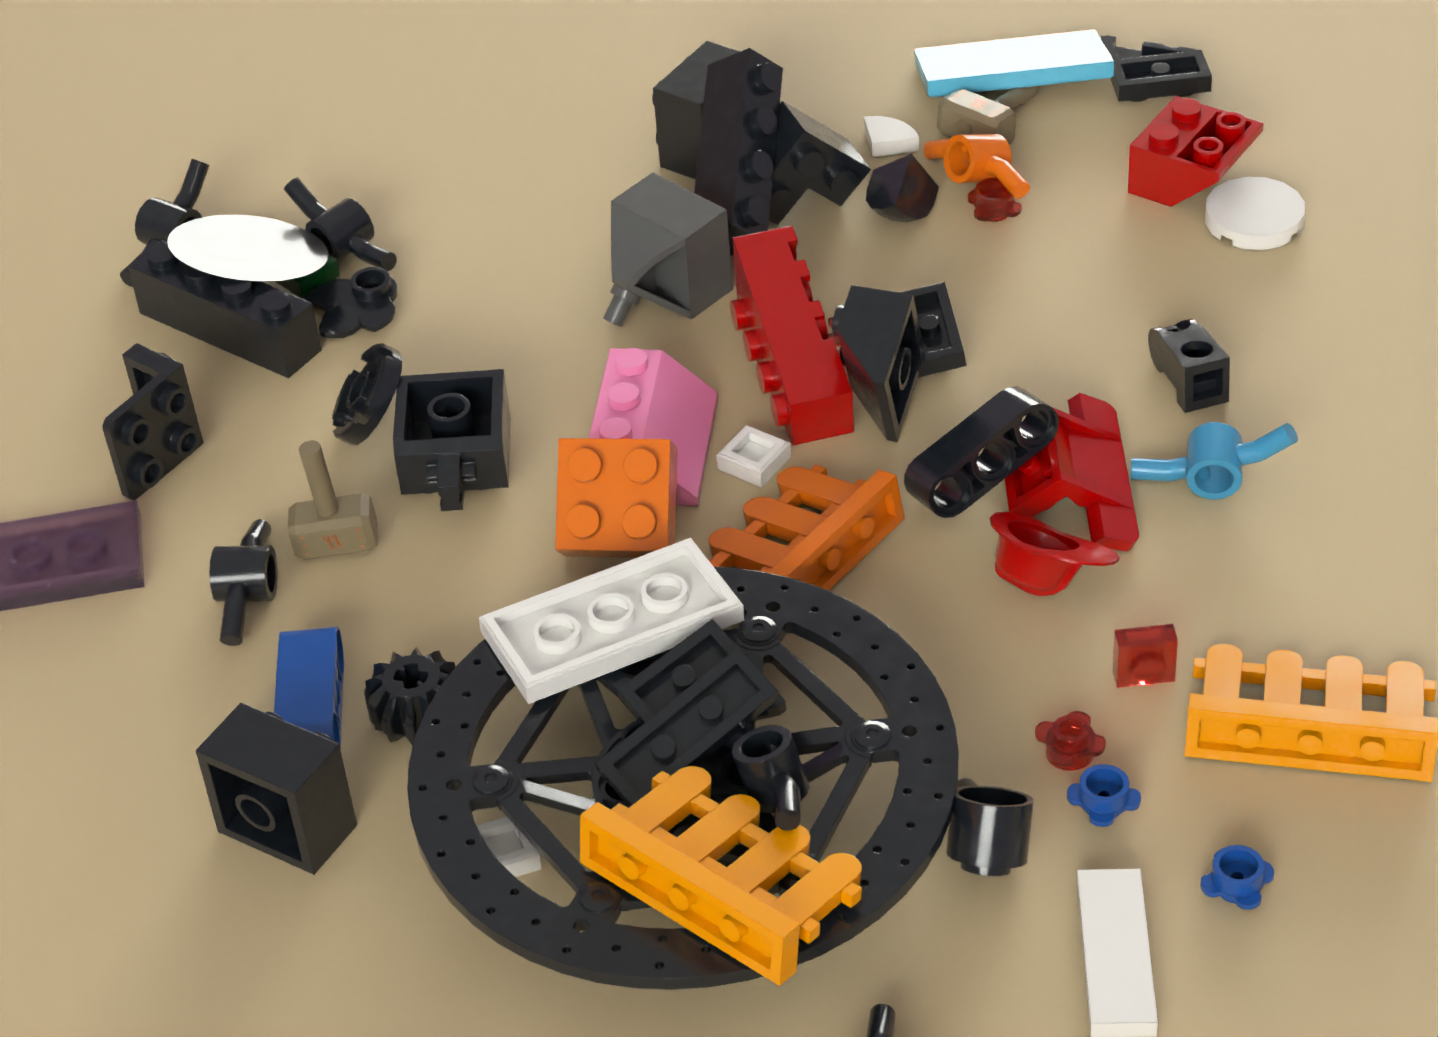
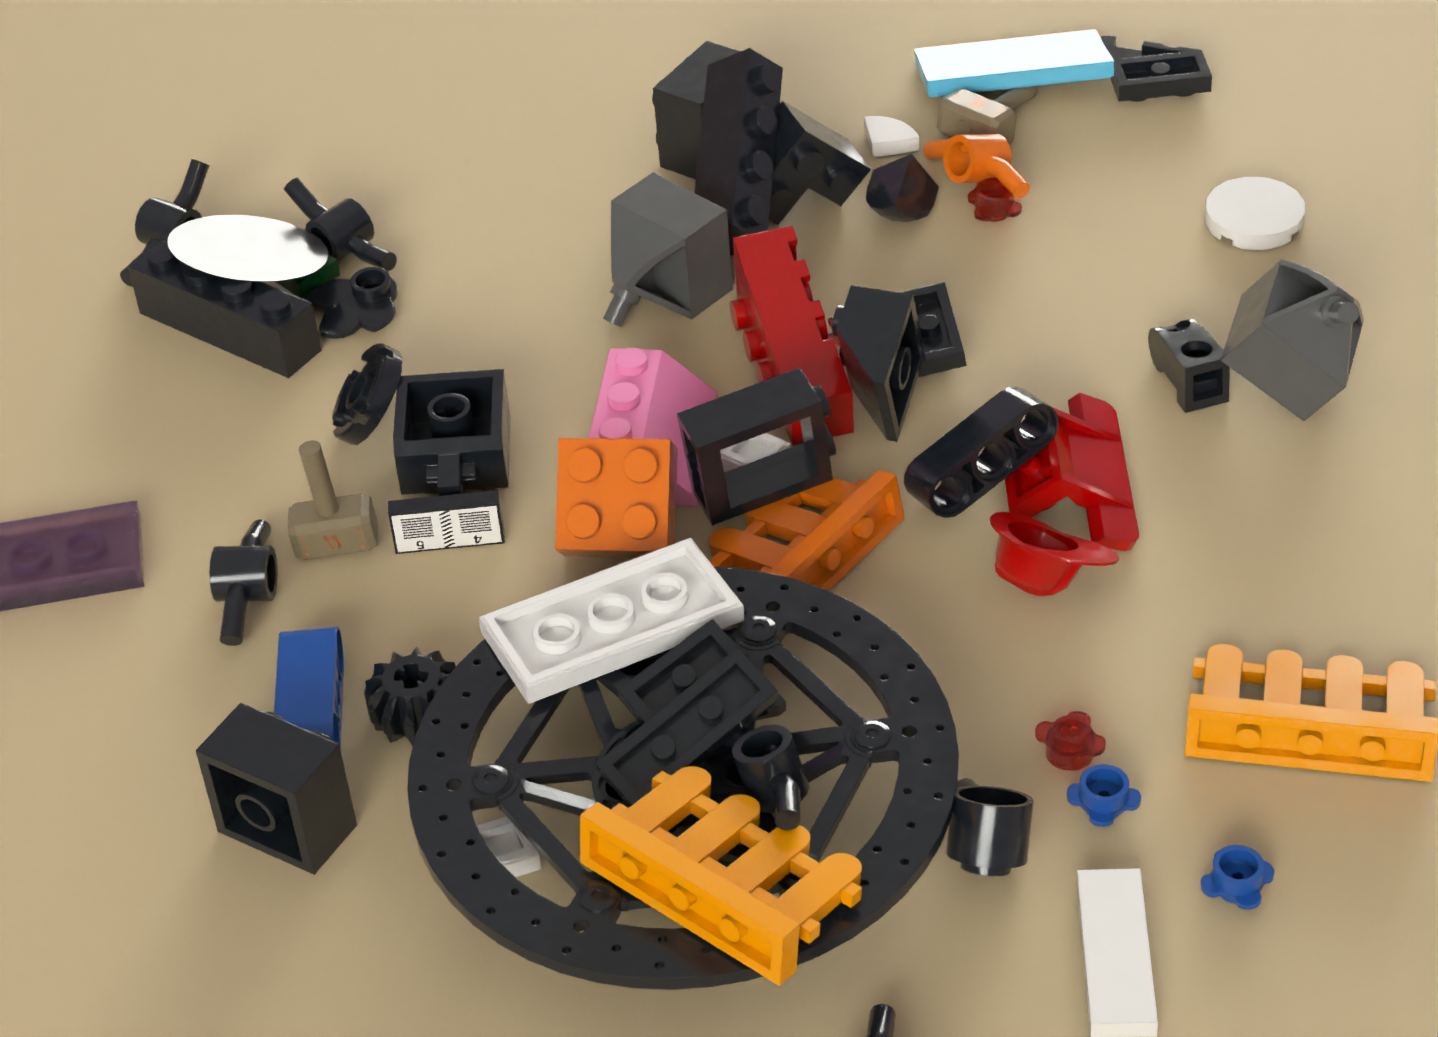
black bracket [102,343,204,501] -> none
clear red plate [1112,624,1178,688] -> none
red slope [1128,96,1264,207] -> none
dark azure piece [1131,422,1298,499] -> none
none -> tile [388,490,505,554]
none -> black window [677,368,836,526]
none -> dark grey piece [1221,259,1364,421]

